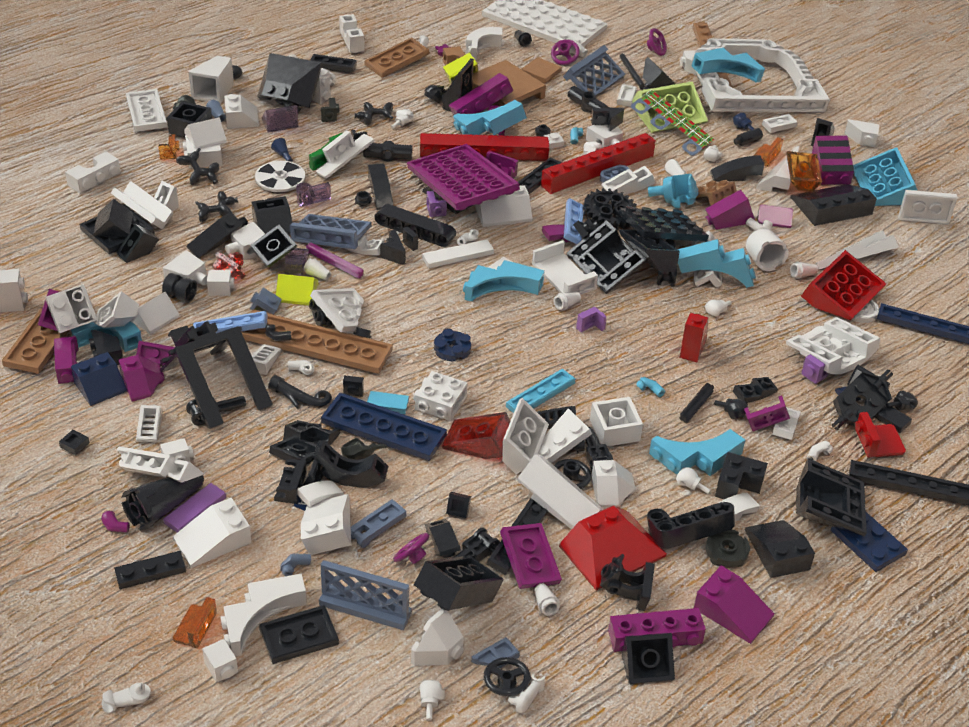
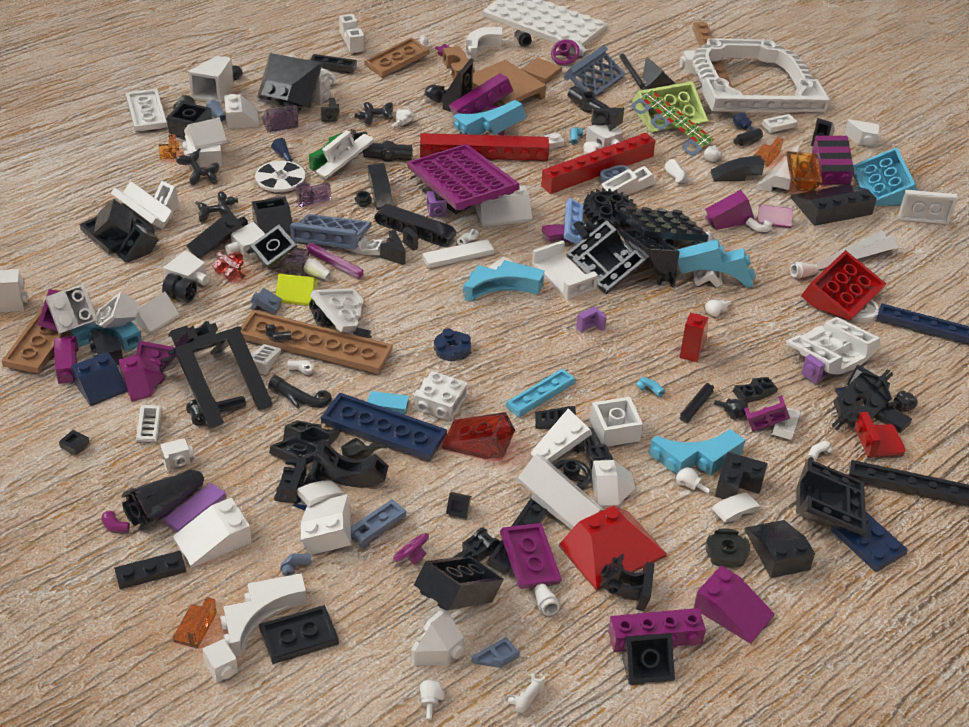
white arch [65,151,121,193] -> none
white piece [102,682,150,714] -> none
white wedge [117,446,204,482] -> none
light blue tile [193,311,268,333] -> none
white brick [207,270,235,296] -> none
sand blue fence [319,560,412,631] -> none
black plate [343,375,364,397] -> none
black slope [424,519,461,558] -> none
neon yellow slope [443,53,478,84] -> none
black piece [483,657,531,696] -> none
magenta hinge [486,151,518,179] -> none
white slope [502,398,549,474] -> none
black tile [518,157,562,194] -> none
black plate [535,124,551,137] -> none
white cone [554,292,581,311] -> none
white tile [616,84,637,107] -> none
magenta piece [647,28,667,56] -> none
black beam [647,502,735,549] -> none
medium azure piece [648,174,699,209] -> none
medium azure arch [691,48,765,83] -> none
medium nougat bracket [697,180,737,206] -> none
white cylinder [746,228,789,271] -> none

